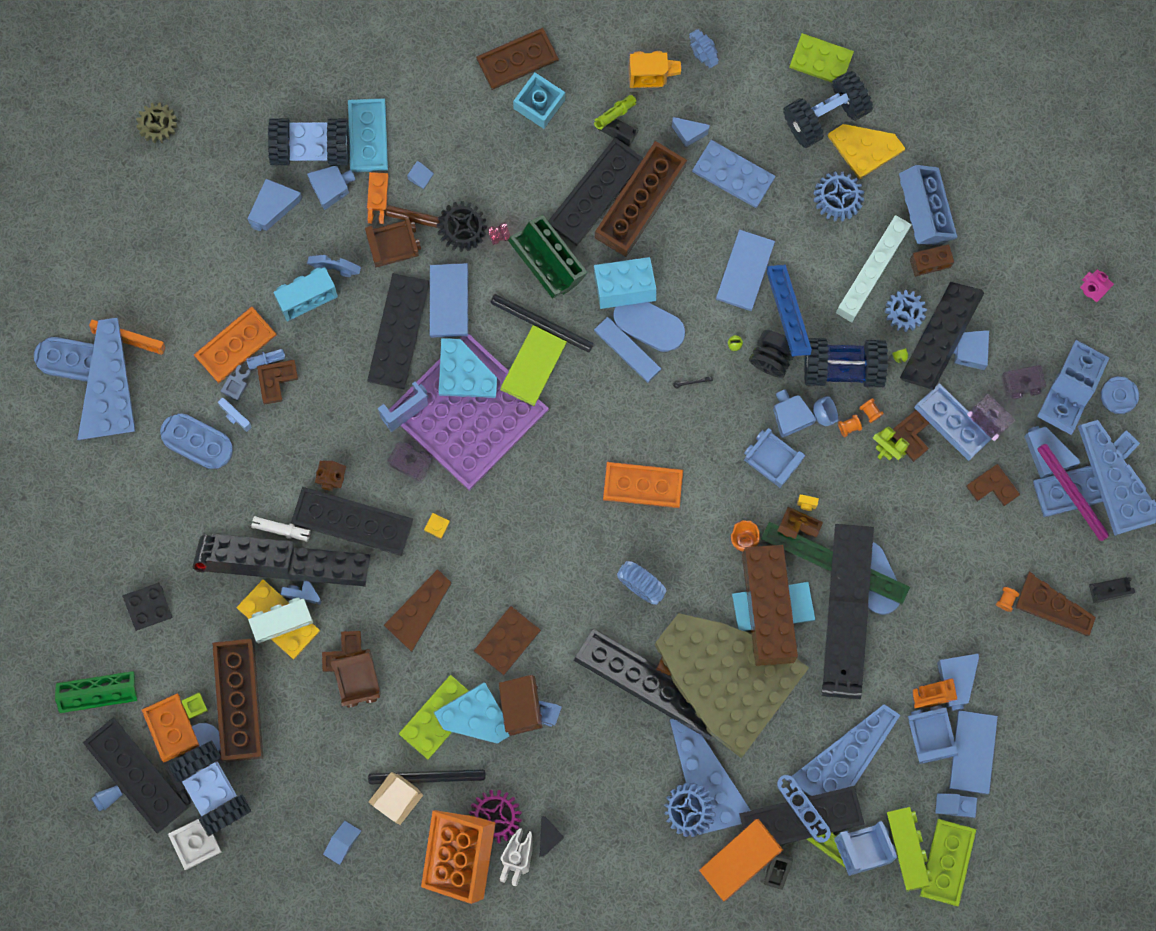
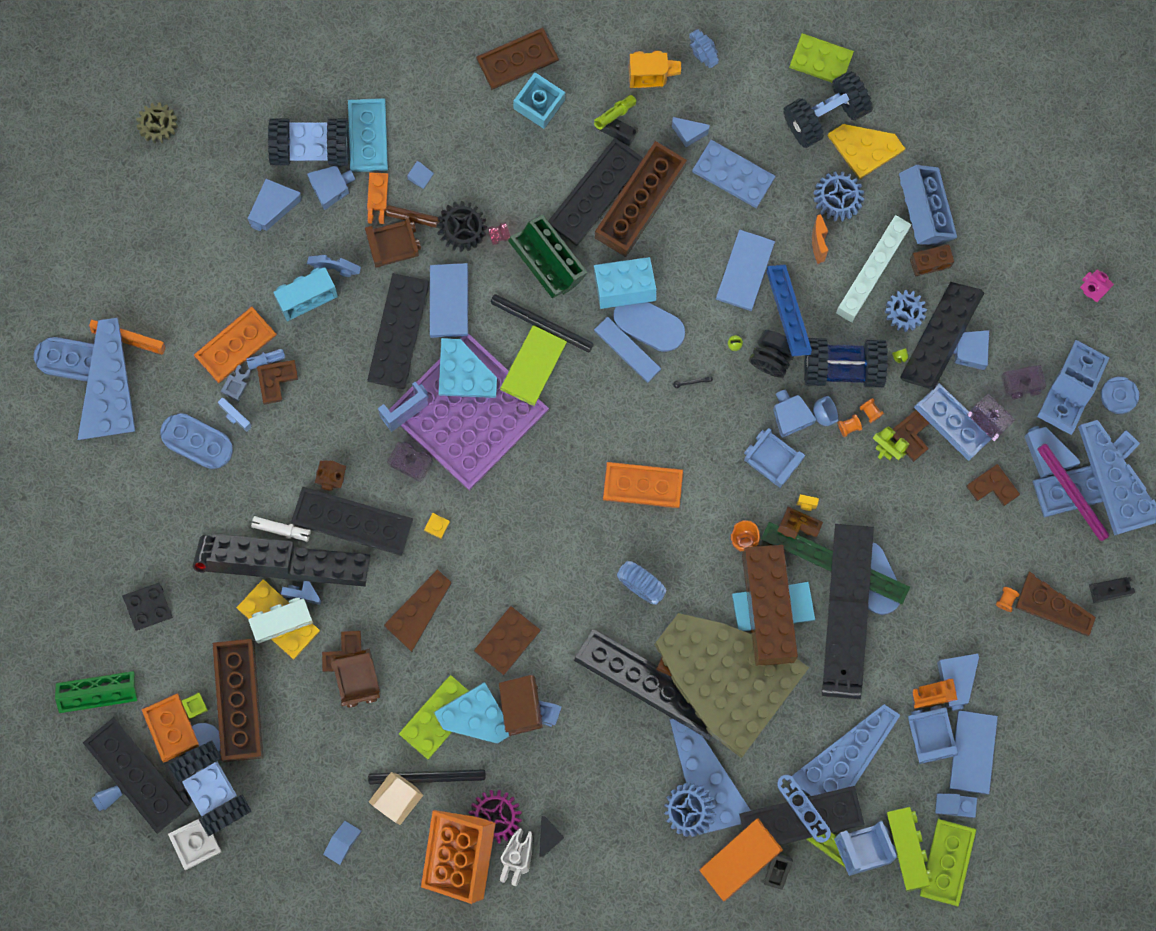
none -> orange slope [812,214,829,264]

